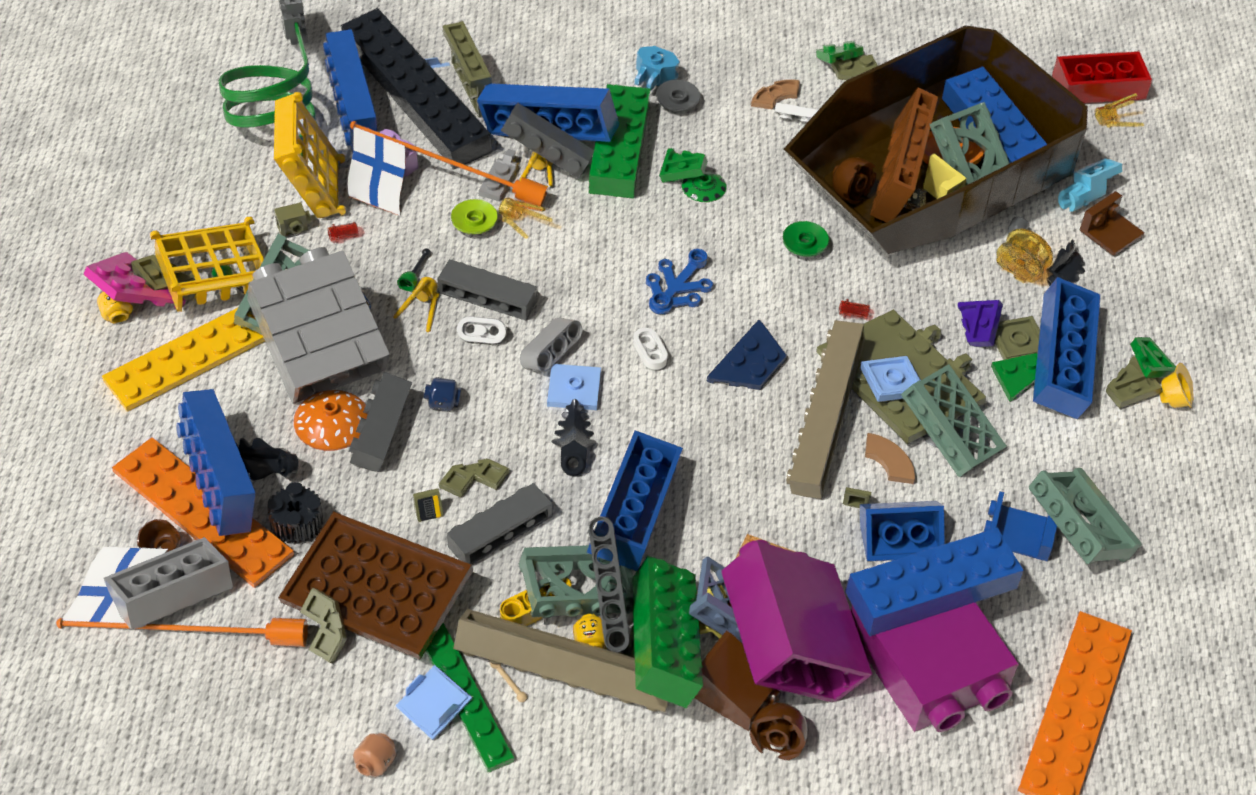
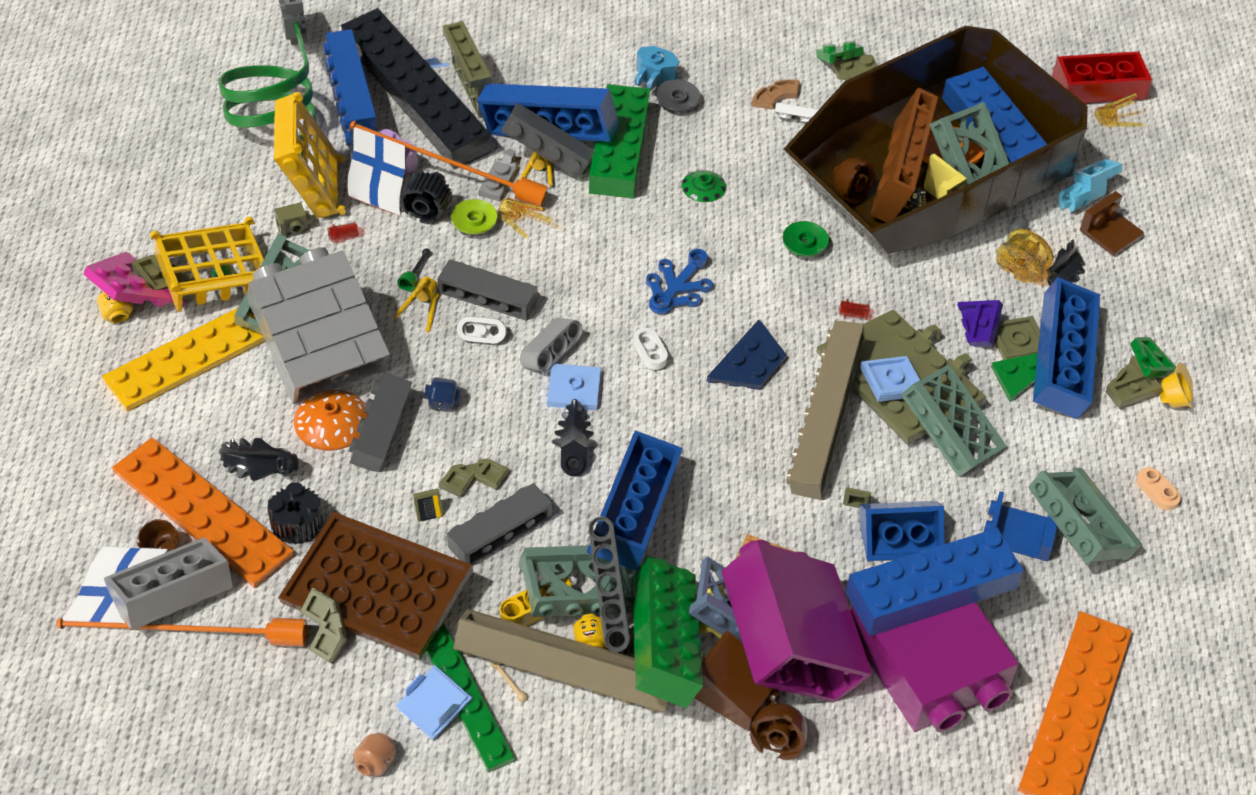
blue brick [176,389,256,536] -> none
green wing [659,148,708,182] -> none
medium nougat tile [865,433,915,484] -> none
none -> black brick [399,171,452,225]
none -> light nougat plate [1136,467,1181,510]

